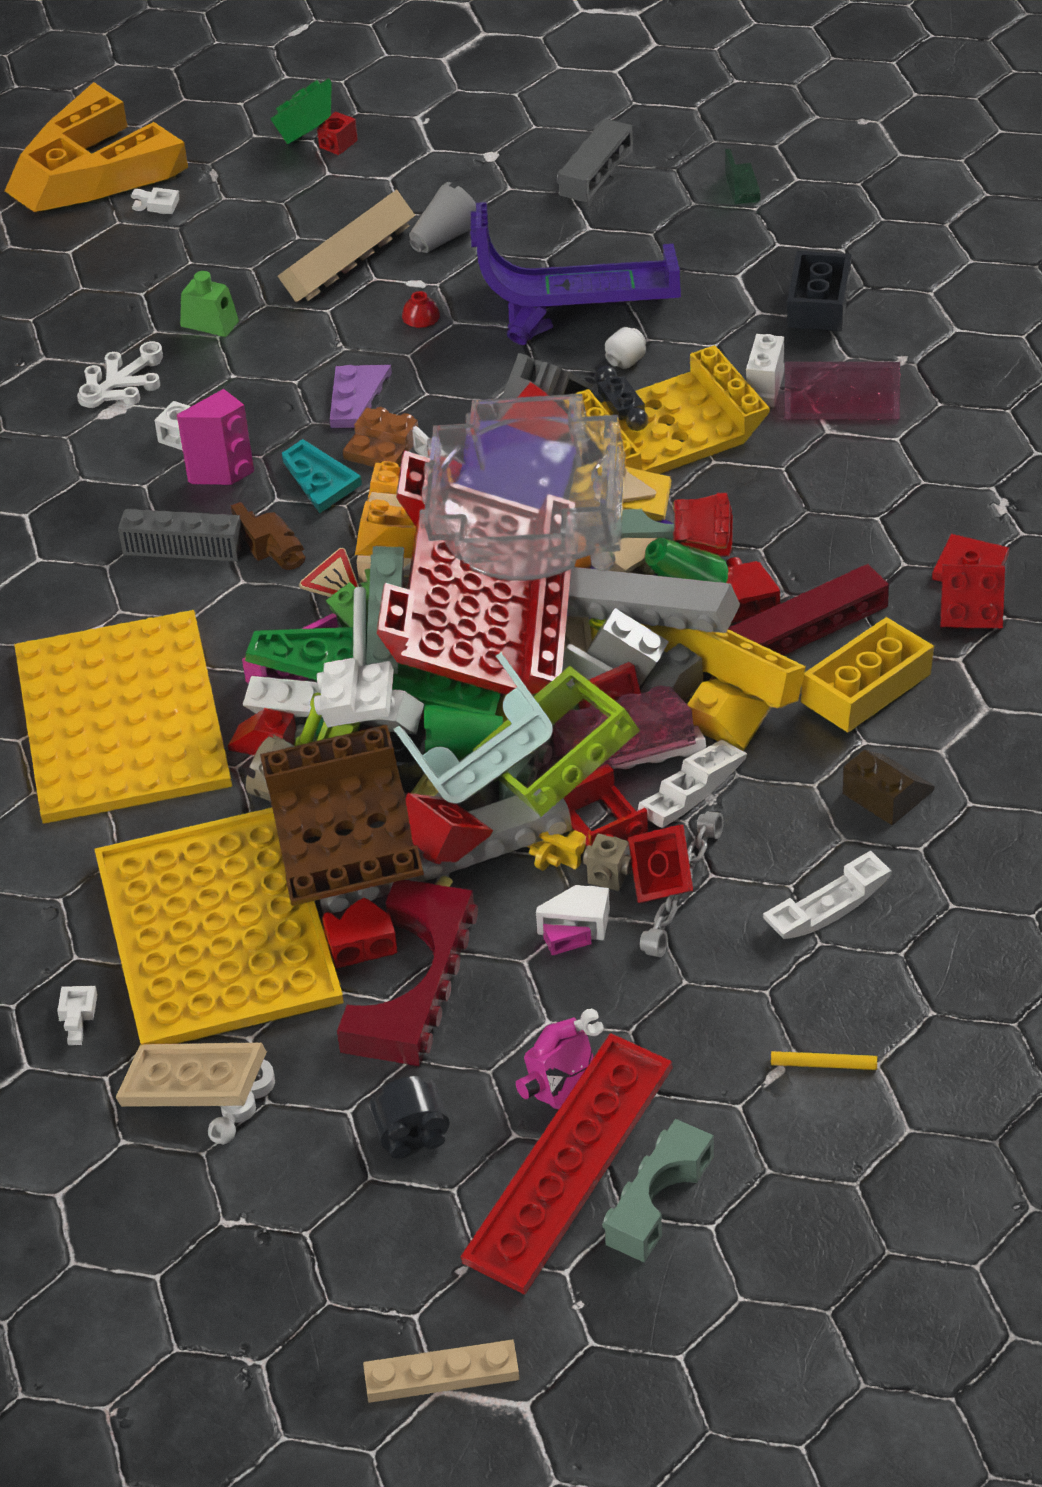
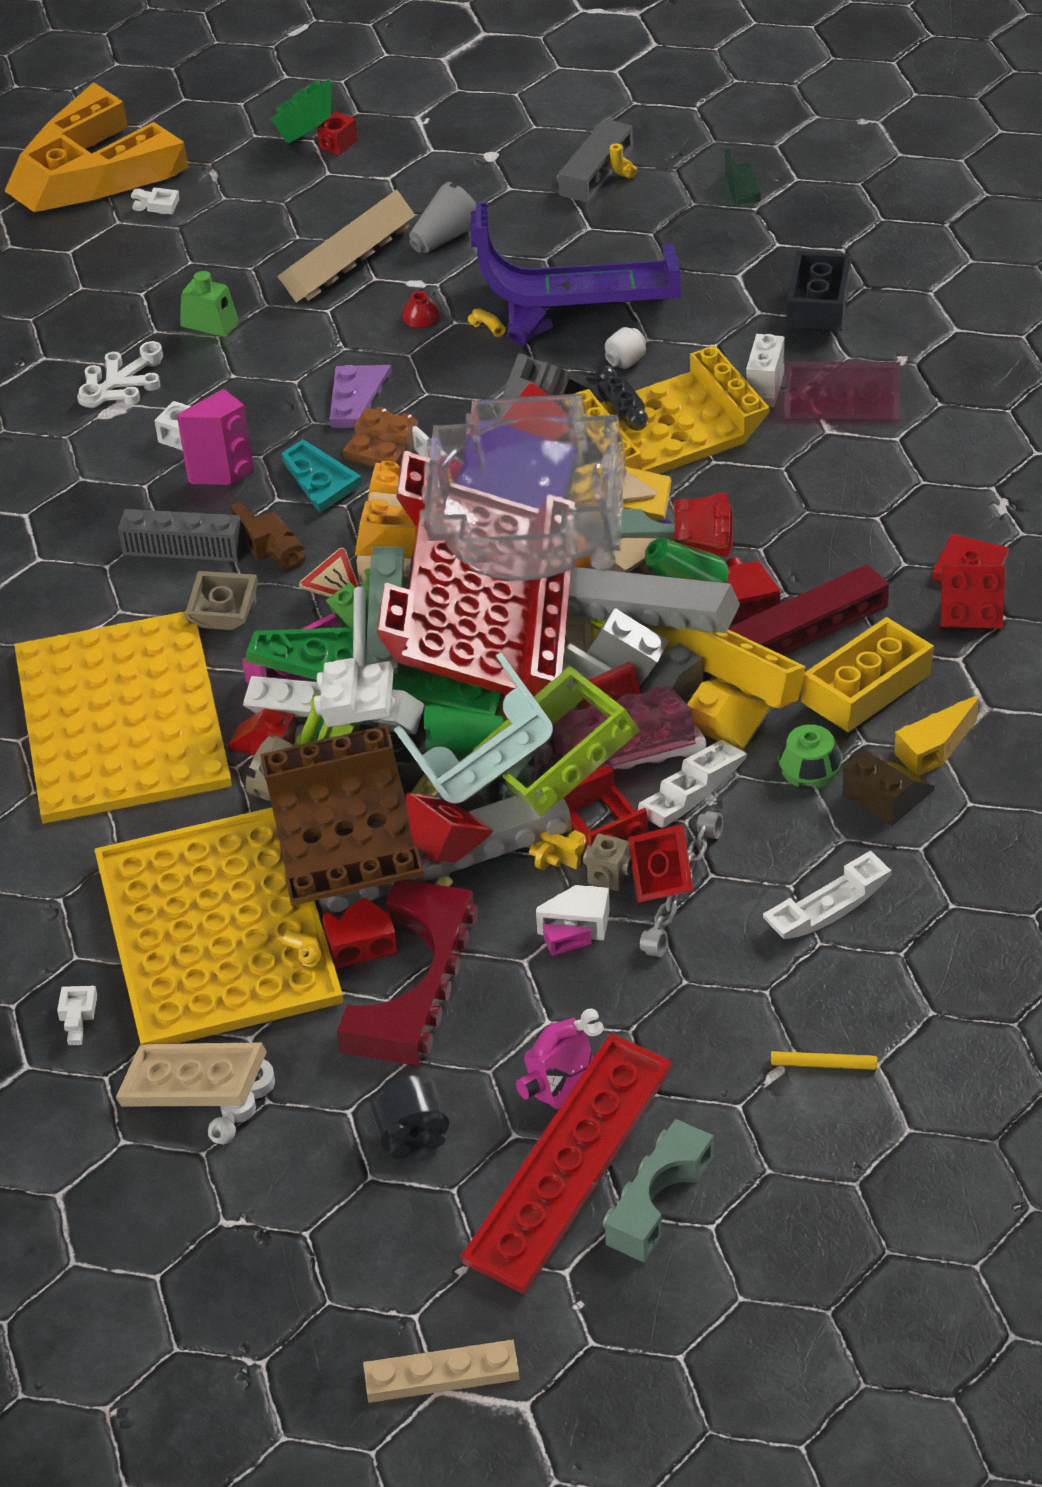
none -> dark tan slope [185,571,258,630]
none -> yellow arm [283,929,321,967]
none -> yellow arm [468,308,506,337]
none -> yellow arm [610,143,637,179]
none -> bright green cone [778,724,842,788]
none -> yellow slope [894,696,978,776]

